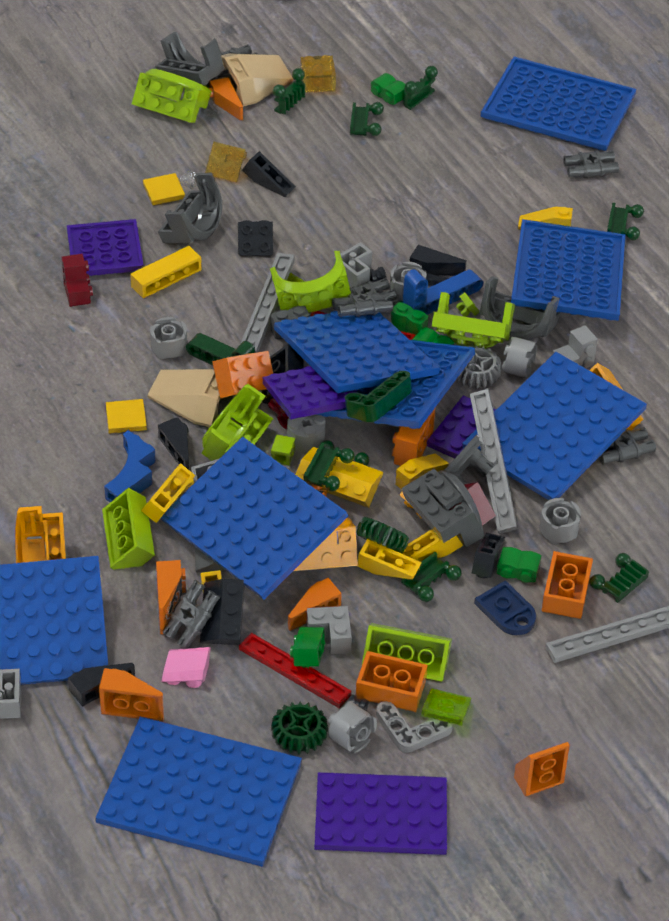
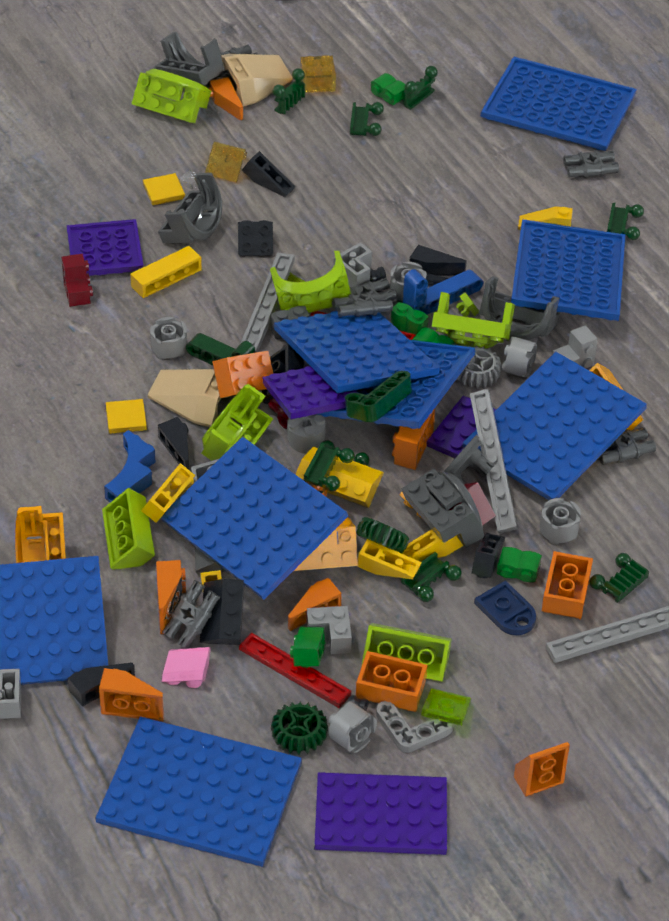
lime brick [271,435,295,467] -> none
yellow slope [395,453,449,489] -> none

